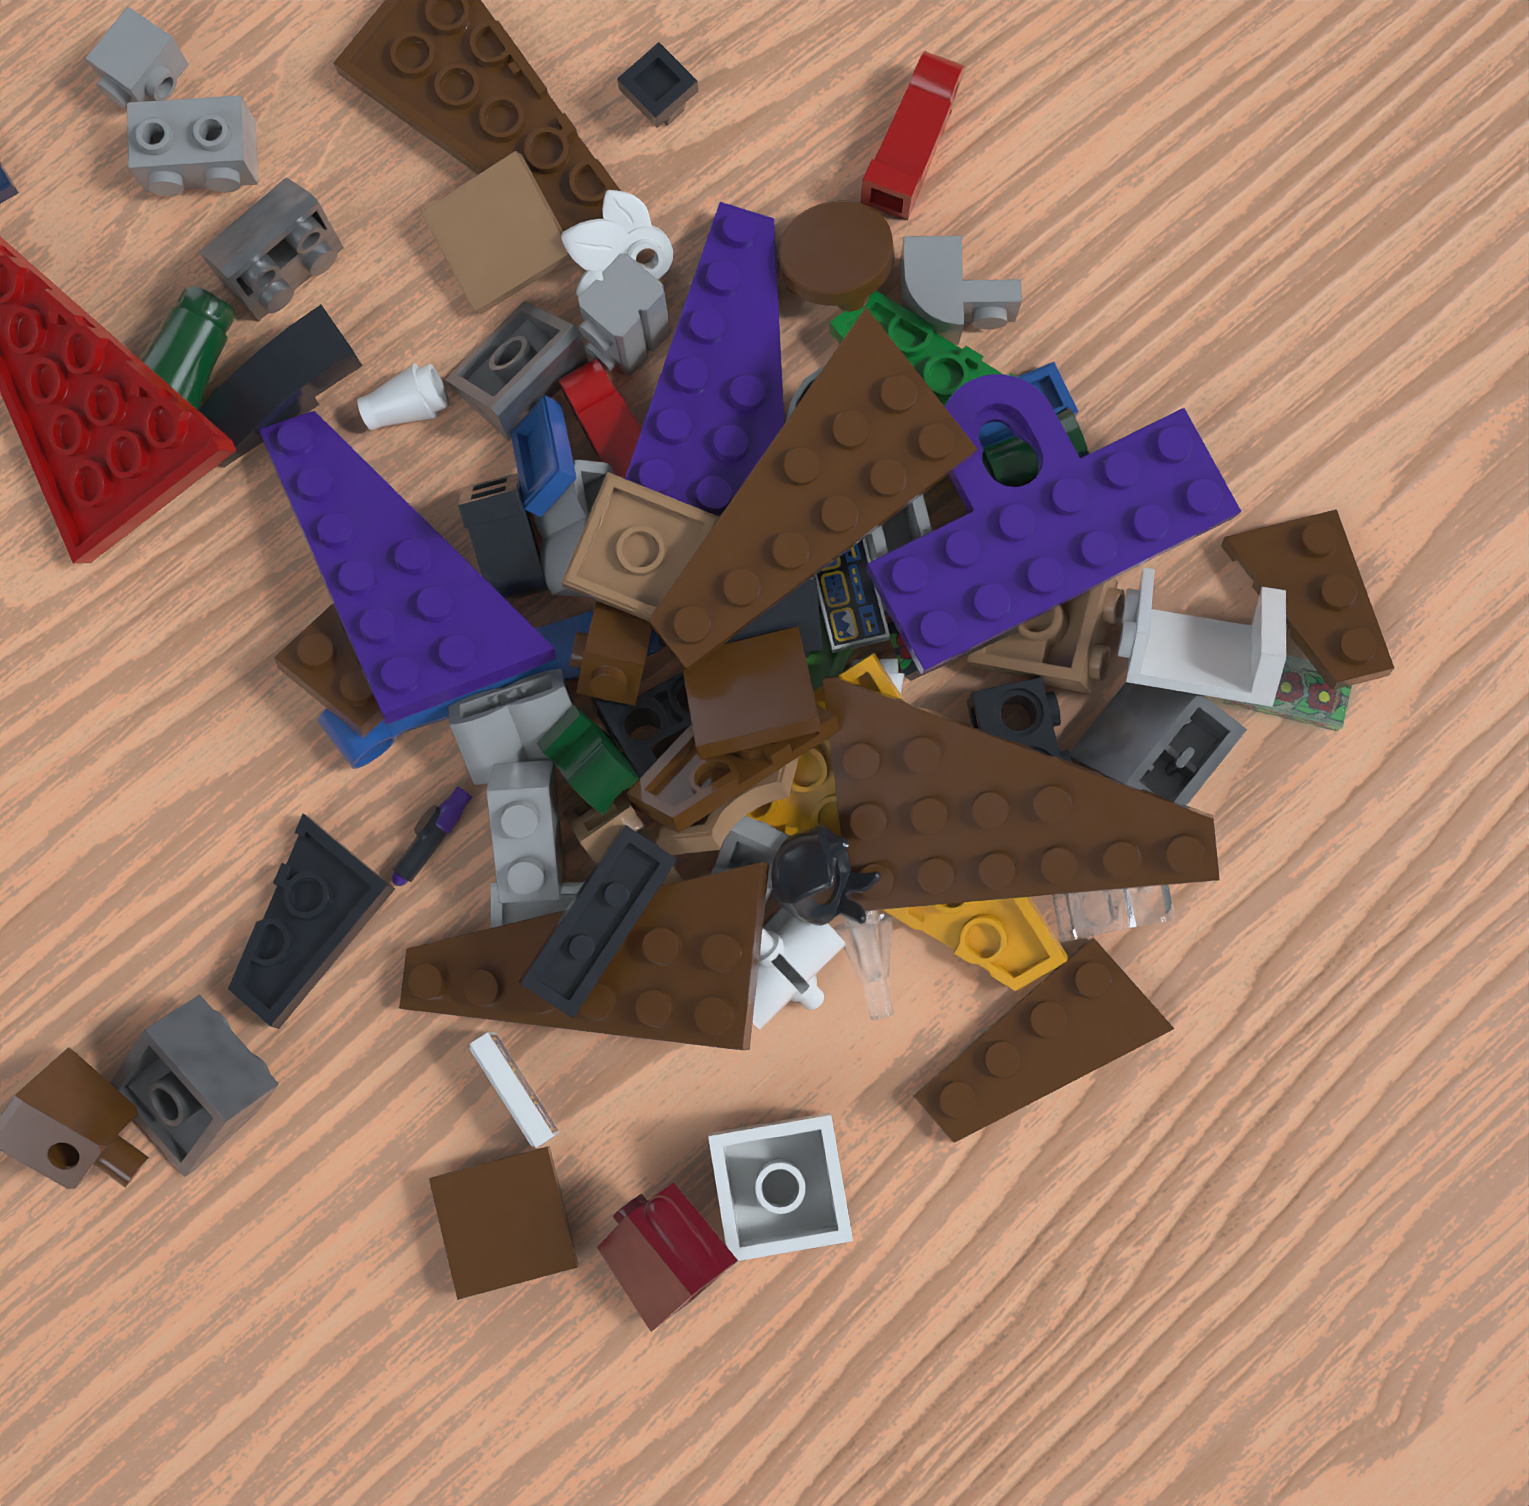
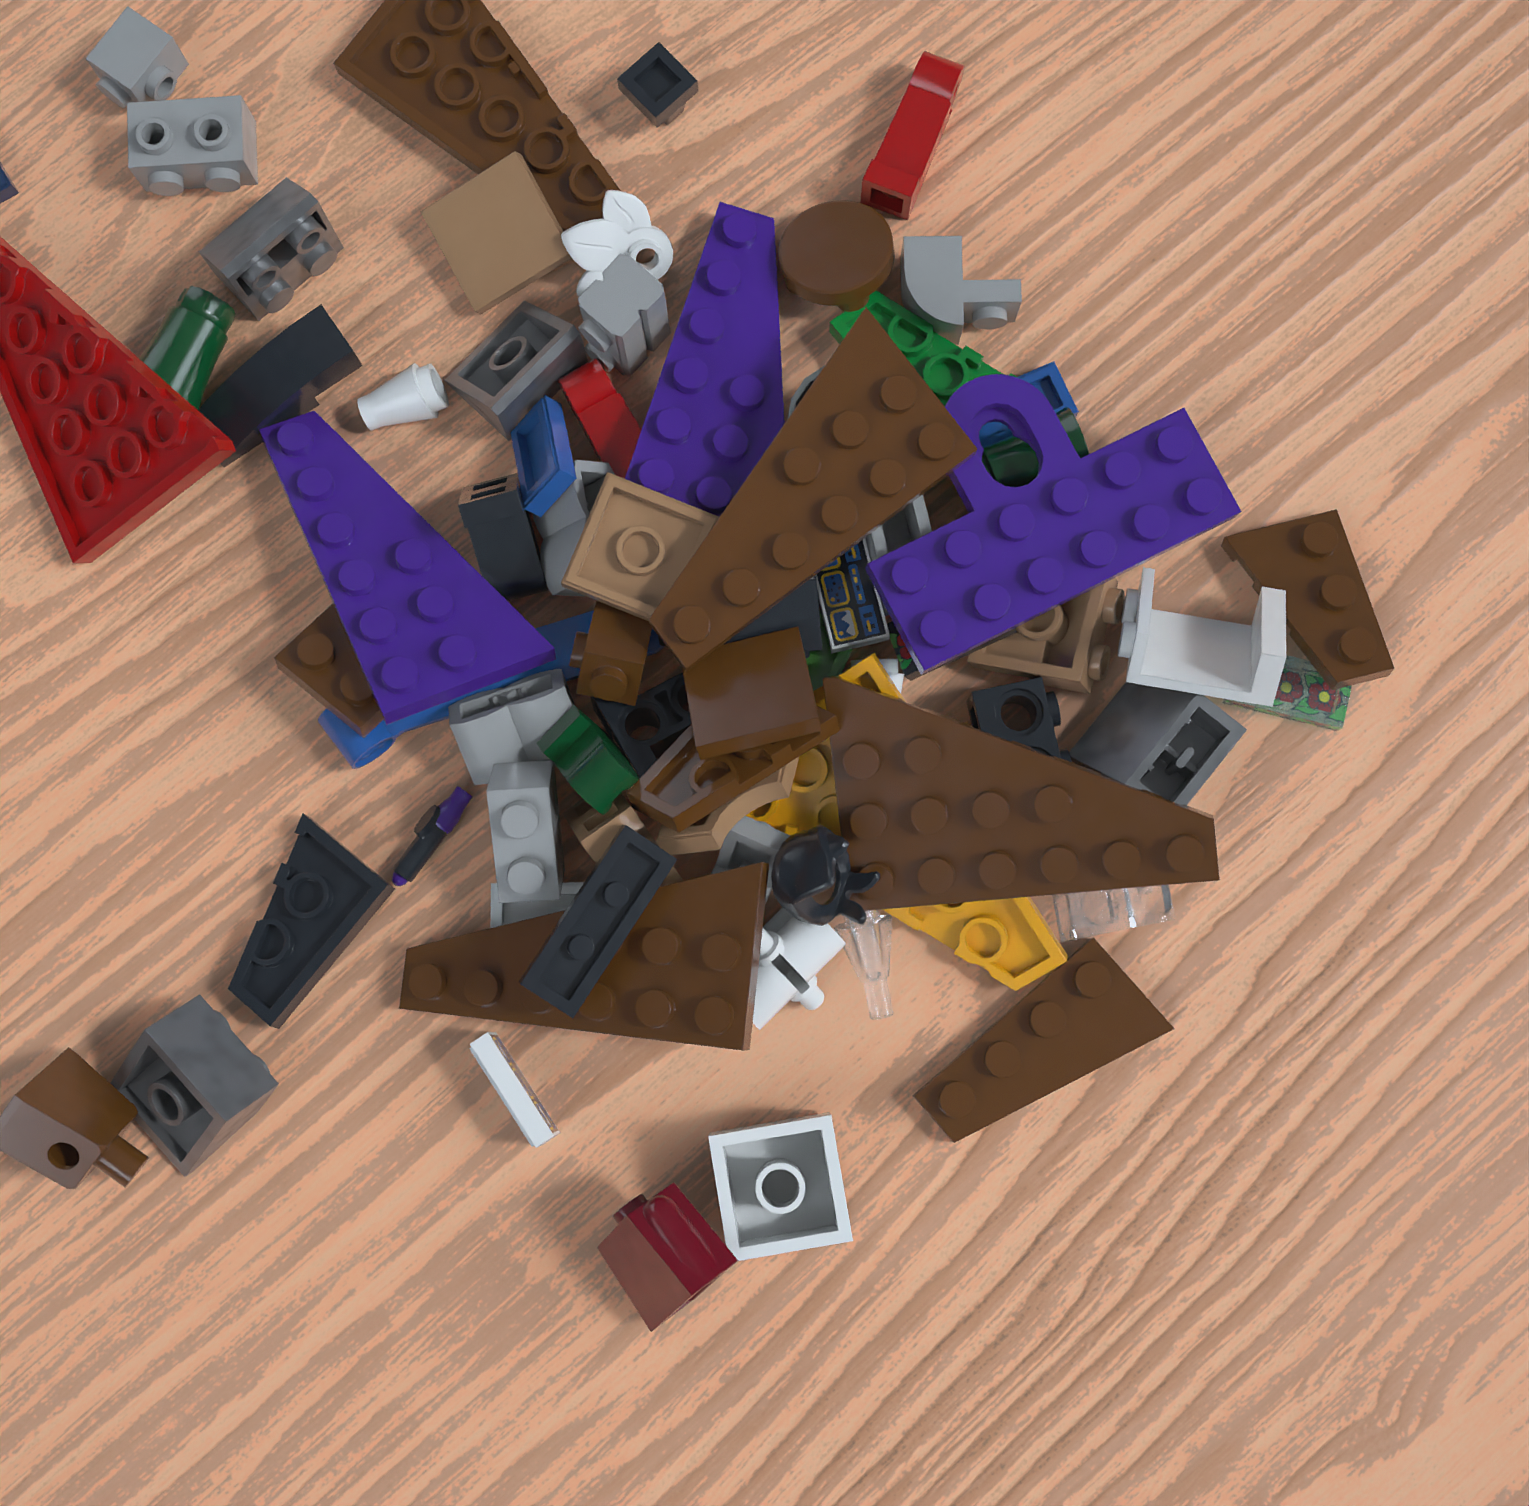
reddish brown tile [429,1145,579,1300] -> none

